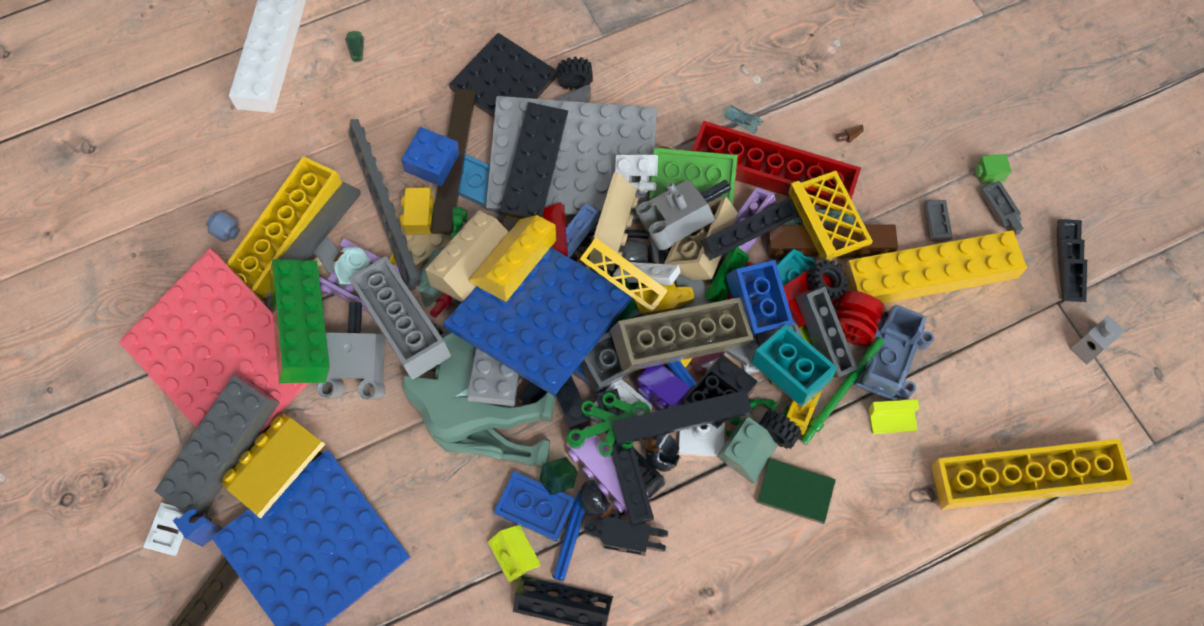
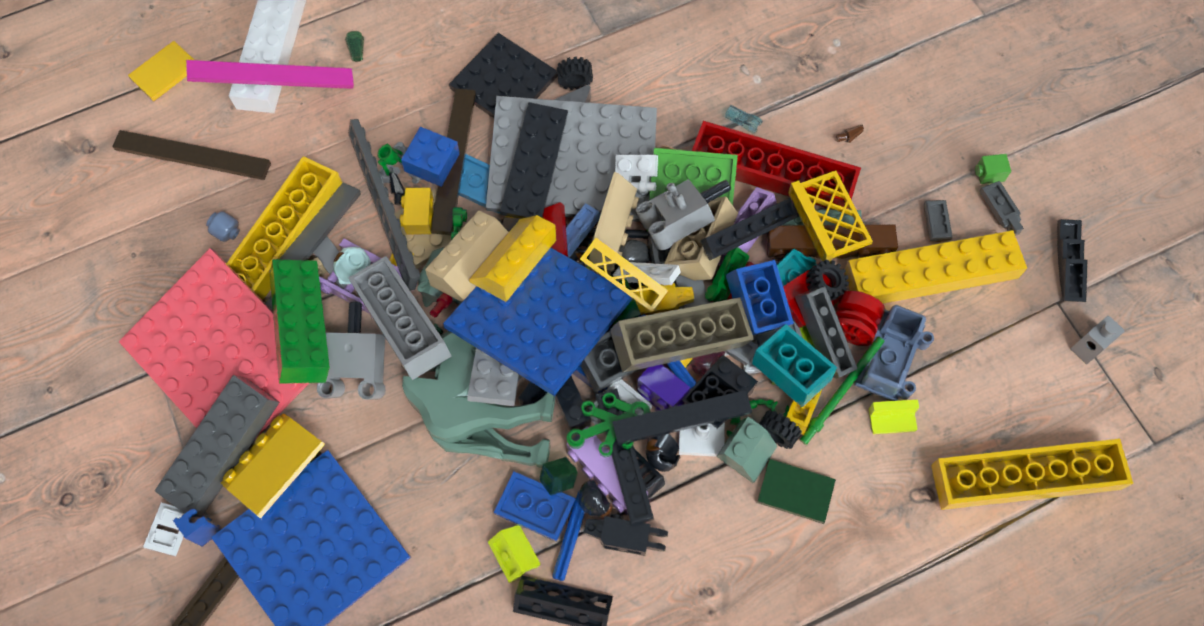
none -> dark brown tile [112,130,271,180]
none -> yellow tile [128,41,194,102]
none -> dark pink tile [186,60,354,89]
none -> plant [378,142,423,184]
none -> black bar [389,173,405,205]

